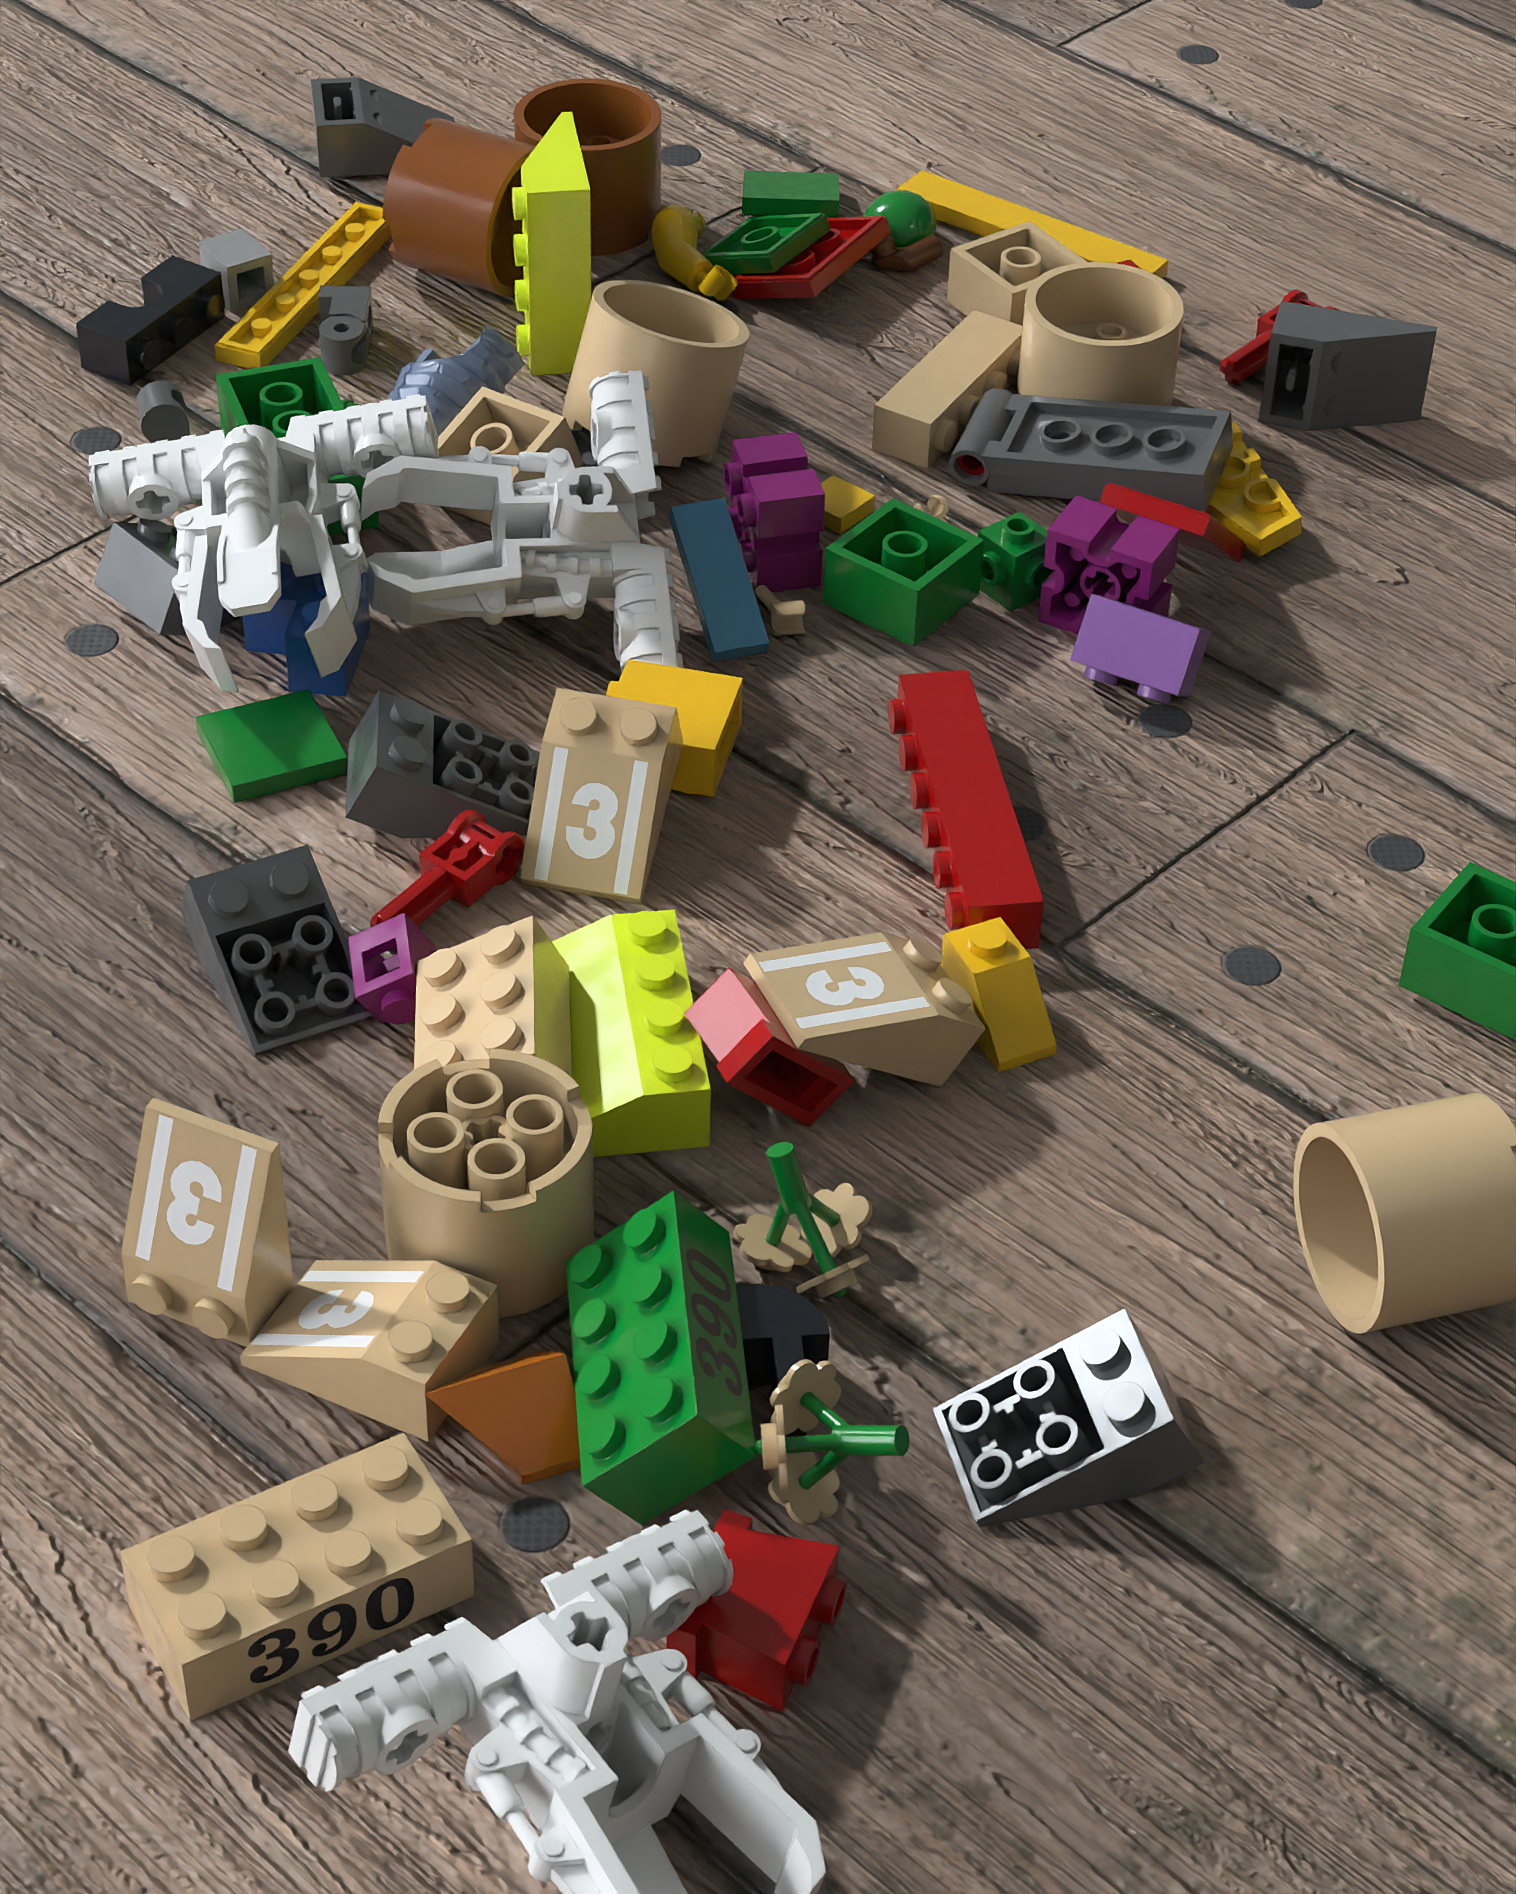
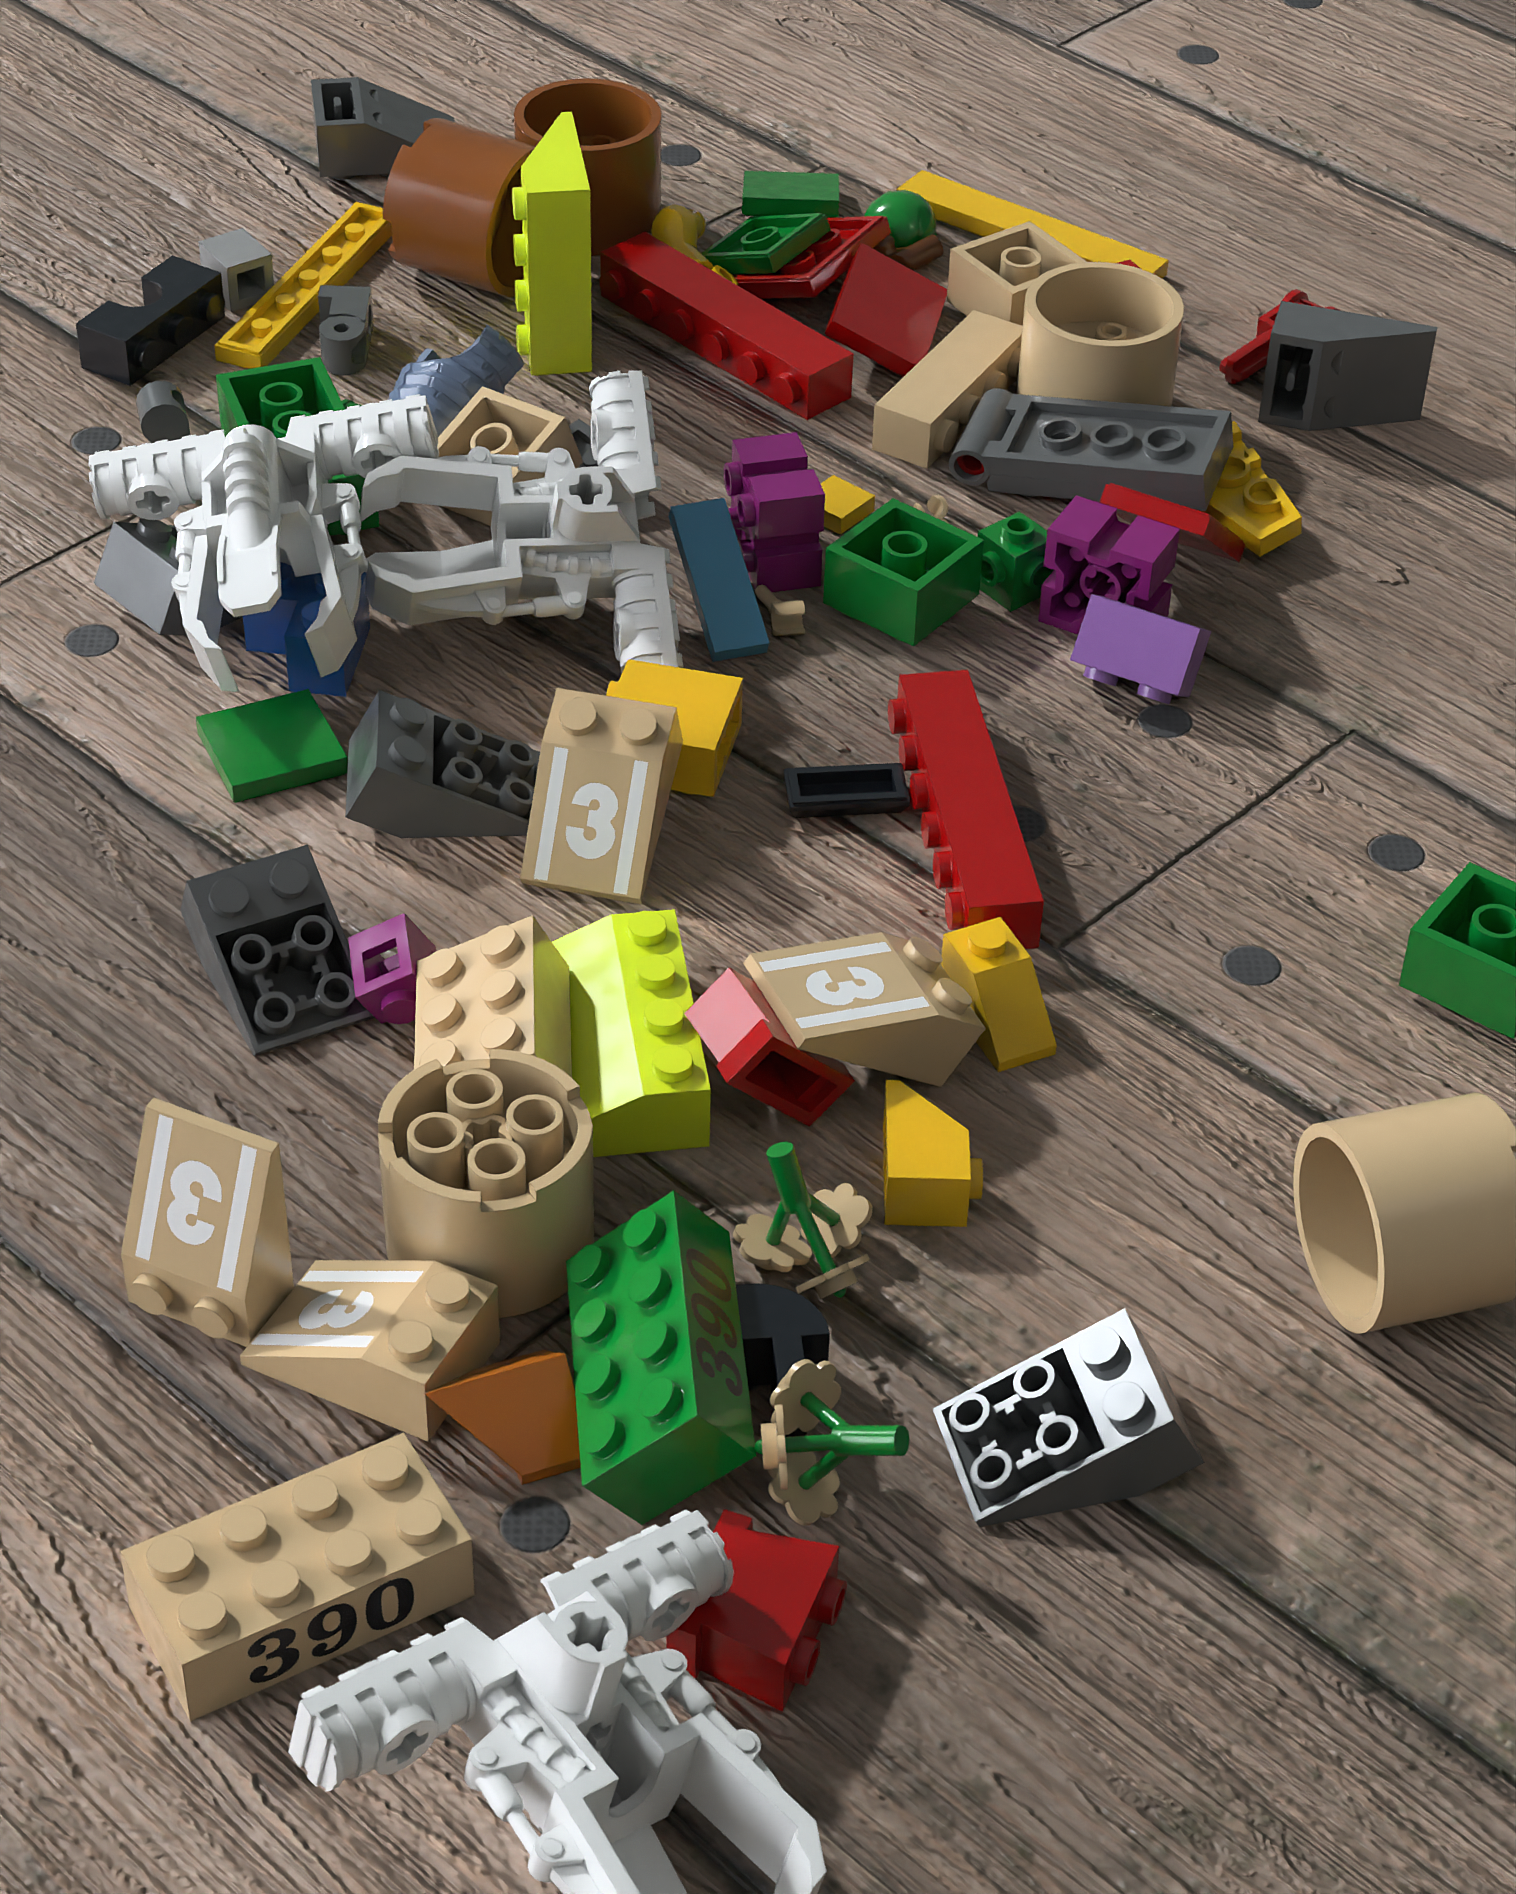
red connector [370,809,526,927] -> none
tan brick [562,280,750,467] -> none
none -> red brick [600,232,854,420]
none -> black tile [783,763,910,818]
none -> red tile [824,243,948,377]
none -> yellow slope [882,1080,983,1227]

